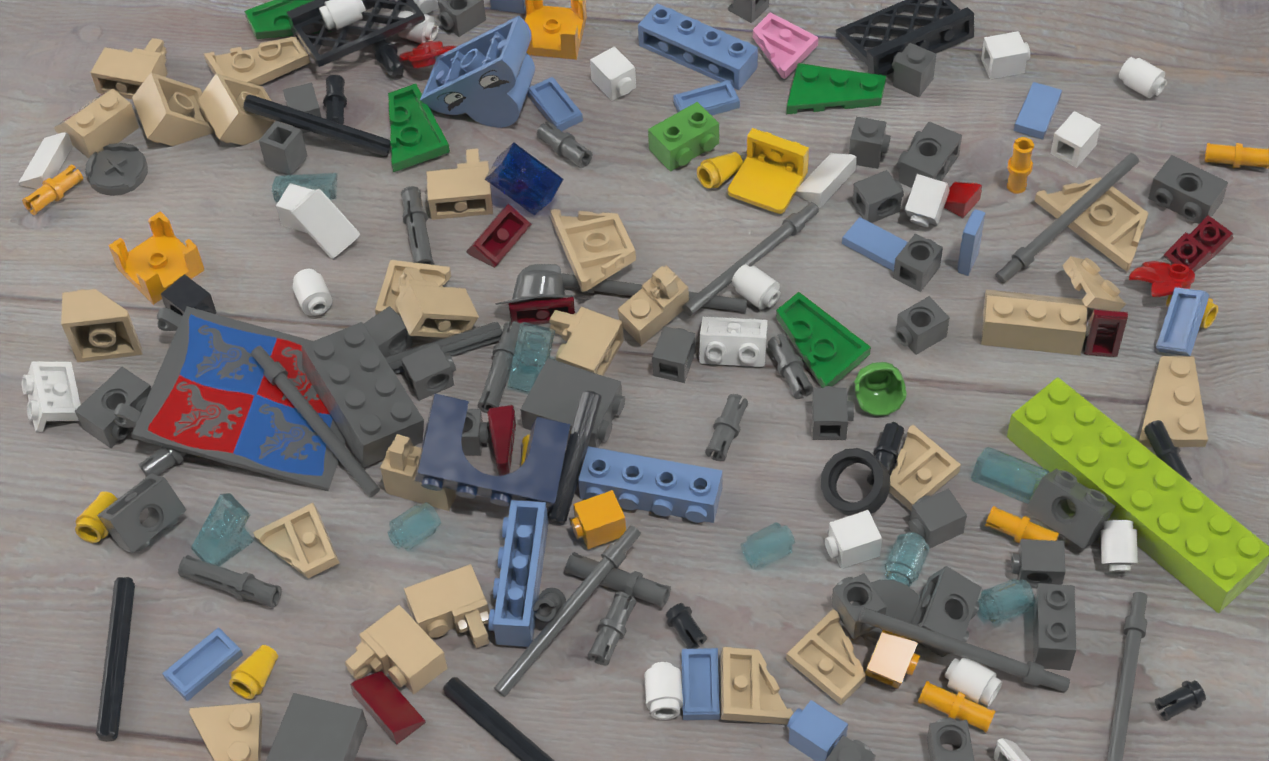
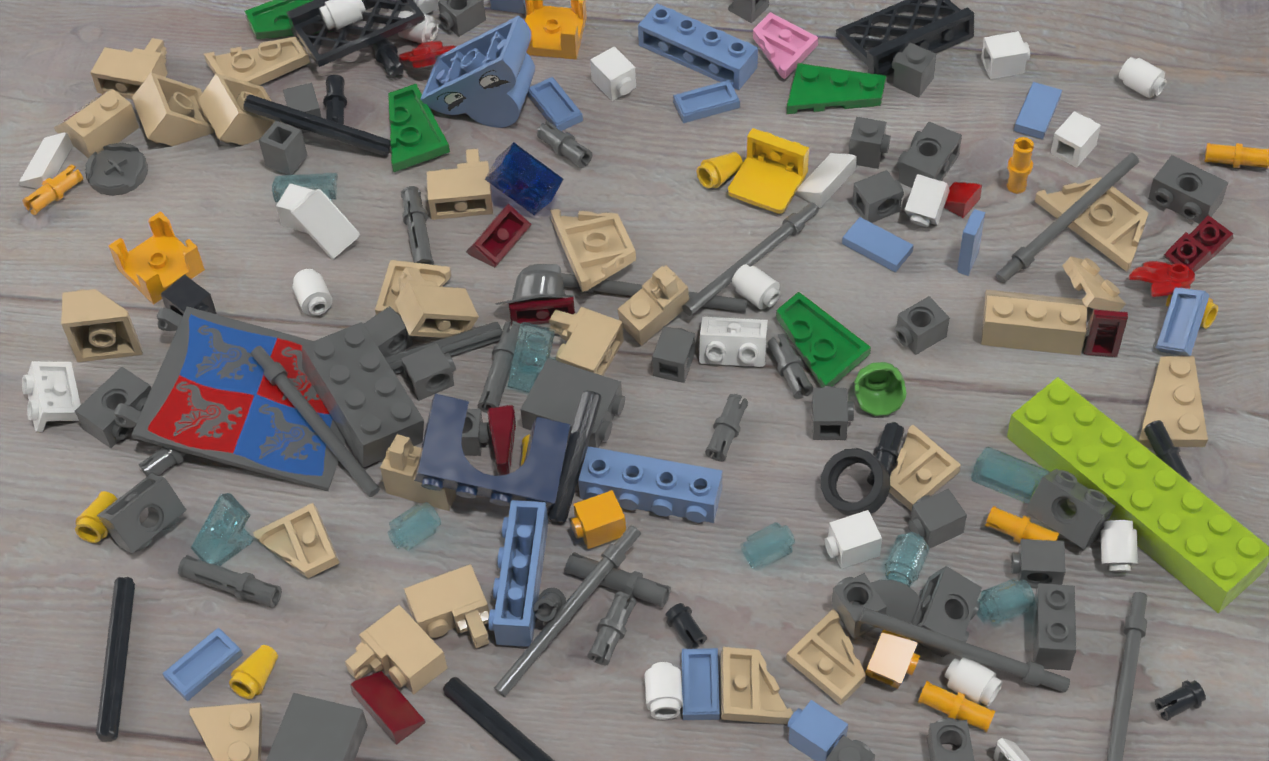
bright green brick [648,102,719,172] -> none
dark grey brick [893,233,943,292] -> none

